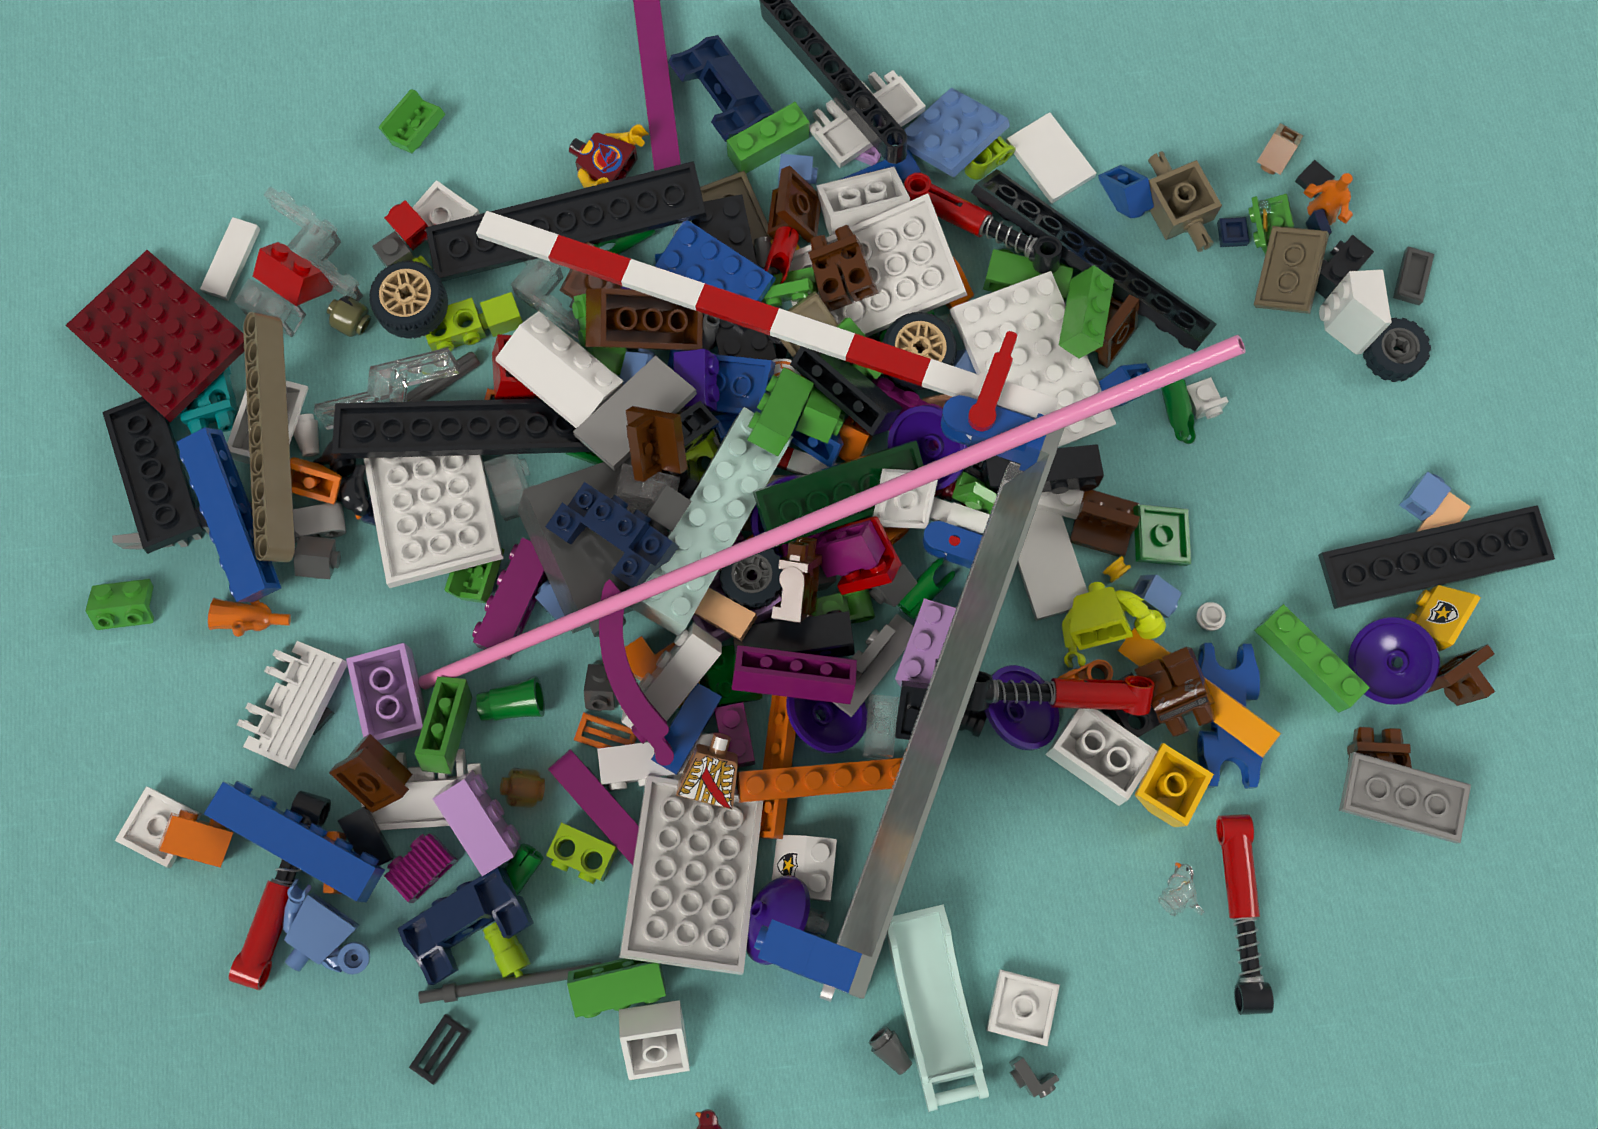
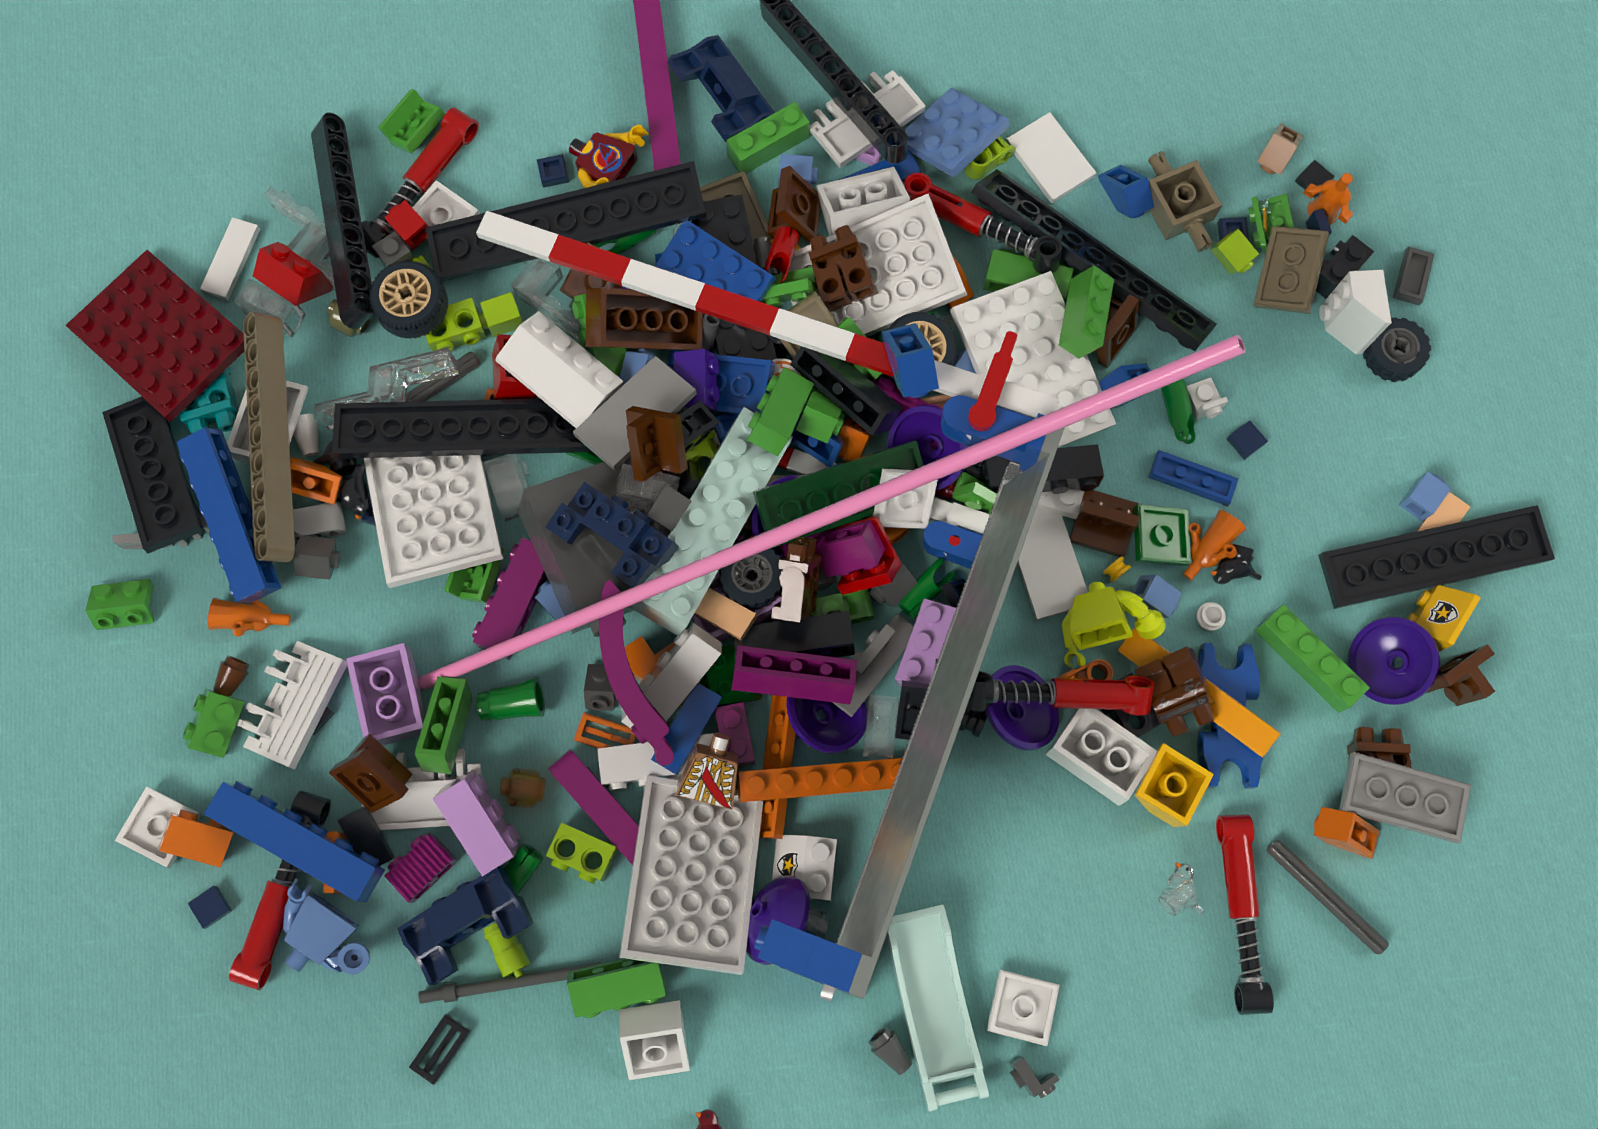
none -> bright green bracket [183,688,244,758]
none -> dark blue tile [187,886,232,929]
none -> reddish brown cone [213,656,249,696]
none -> black beam [311,112,373,329]
none -> red piece [362,107,479,258]
none -> dark blue tile [537,154,569,188]
none -> blue slope [881,323,939,398]
none -> black tile [941,578,966,608]
none -> blue tile [1148,450,1239,506]
none -> orange piece [1183,510,1246,581]
none -> lime brick [1210,229,1259,274]
none -> black animal [1210,544,1262,585]
none -> dark blue tile [1227,421,1268,460]
none -> dark grey axle [1266,840,1389,954]
none -> orange slope [1314,807,1380,859]

